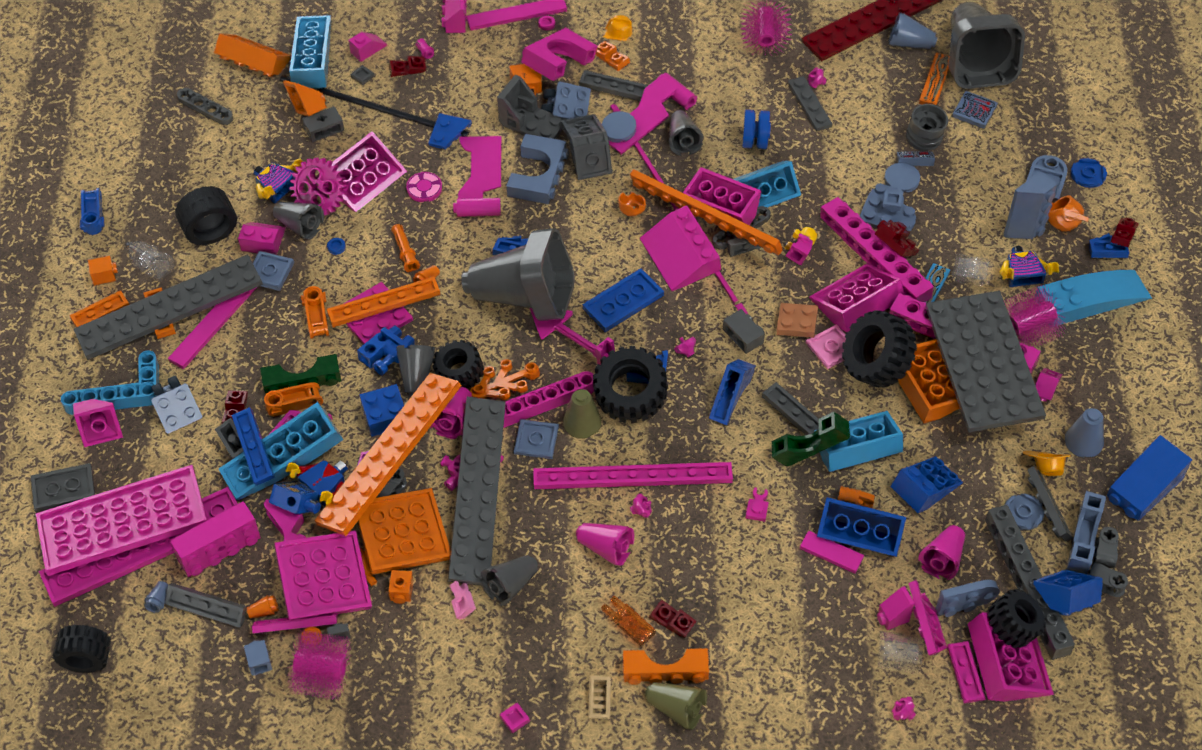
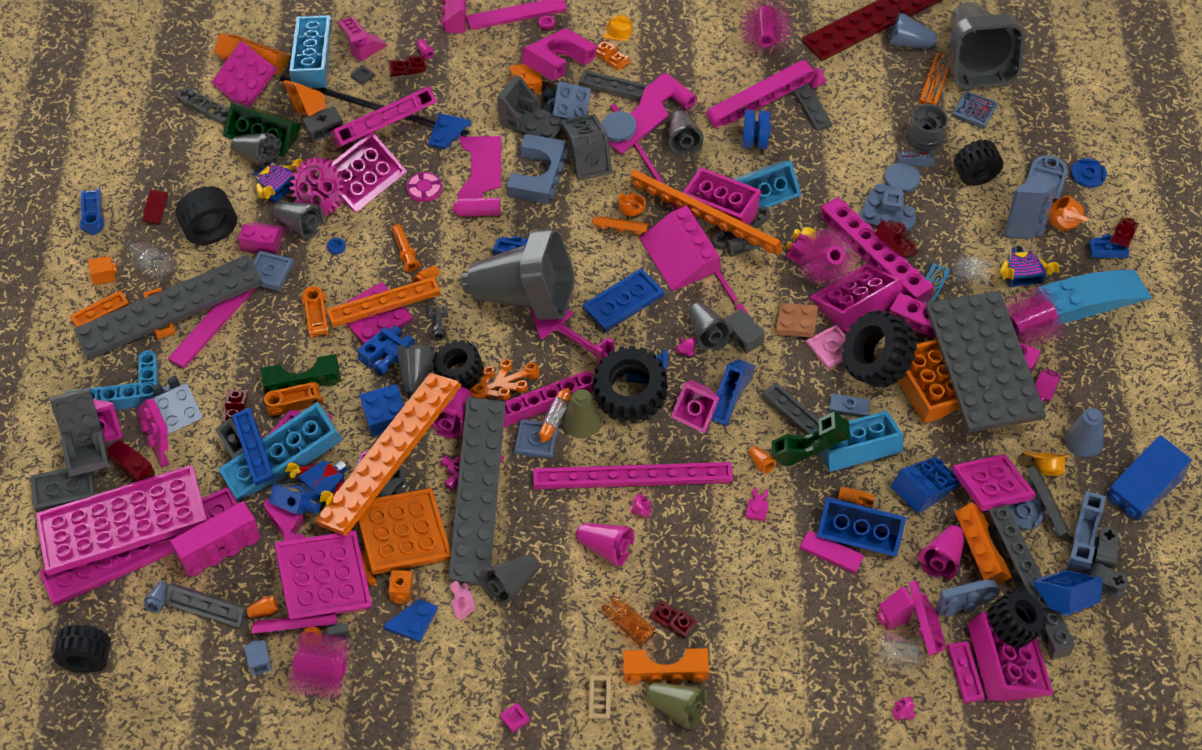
none -> dark grey bracket [50,387,109,477]
none -> dark red slope [108,440,155,482]
none -> dark pink wing [135,399,169,468]
none -> dark red slope [142,189,169,225]
none -> dark pink plate [211,41,278,106]
none -> dark green slope [223,103,302,157]
none -> dark grey cone [231,133,281,168]
none -> dark pink fence [329,86,437,148]
none -> dark pink tile [338,17,368,42]
none -> blue wing [384,599,438,643]
none -> dark grey hinge [428,305,448,341]
none -> piece [538,388,571,442]
none -> orange plate [593,215,649,235]
none -> dark pink slope [671,380,720,434]
none -> dark grey cone [688,302,733,351]
none -> dark pink beam [705,60,816,129]
none -> orange cone [748,446,776,473]
none -> dark pink piece [795,228,860,285]
none -> sand blue plate [829,393,870,418]
none -> dark pink plate [952,454,1035,511]
none -> black tyre [954,140,1004,186]
none -> orange arch [955,502,1013,586]

